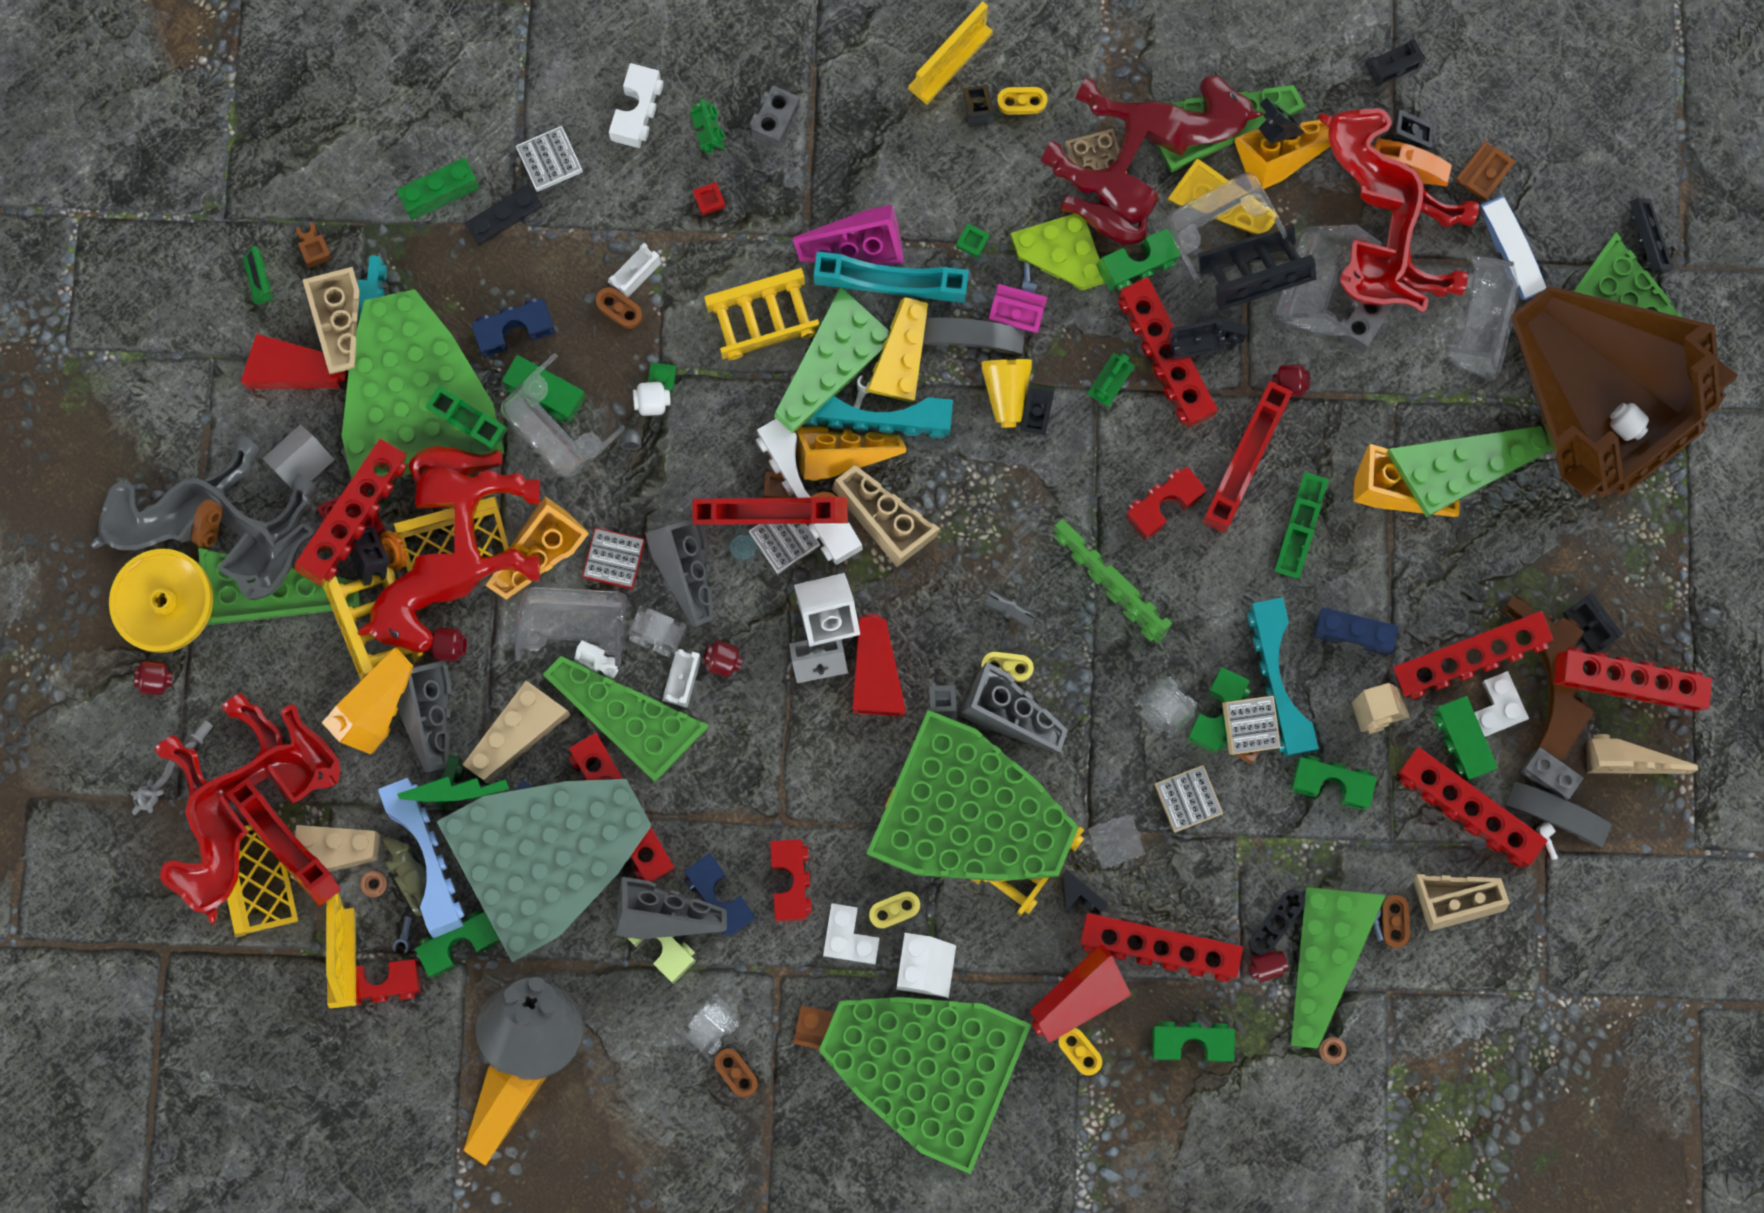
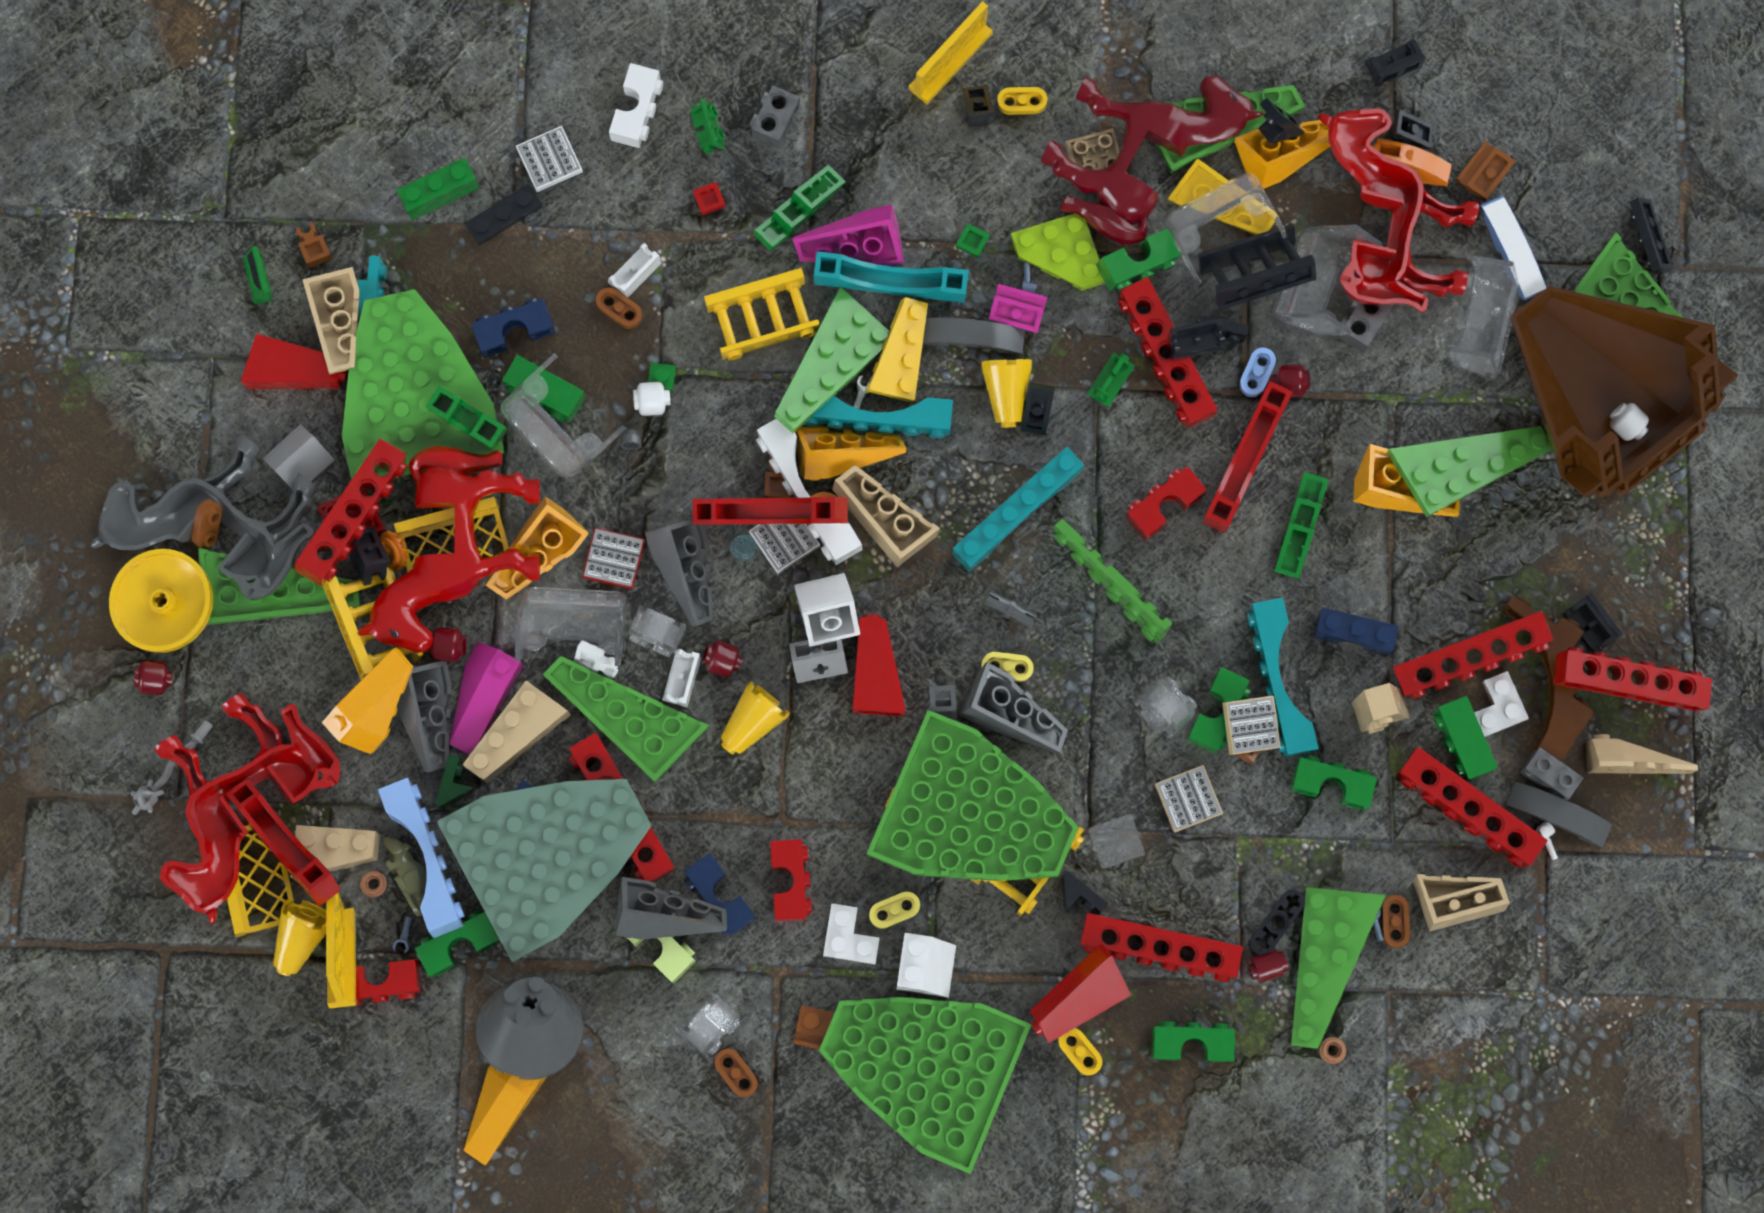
green slope [397,777,509,802] -> none
none -> yellow cone [273,899,326,976]
none -> dark pink wedge [449,642,524,755]
none -> yellow cone [720,681,790,755]
none -> green slope [753,165,846,252]
none -> teal arch [952,447,1084,573]
none -> light blue plate [1239,348,1276,397]

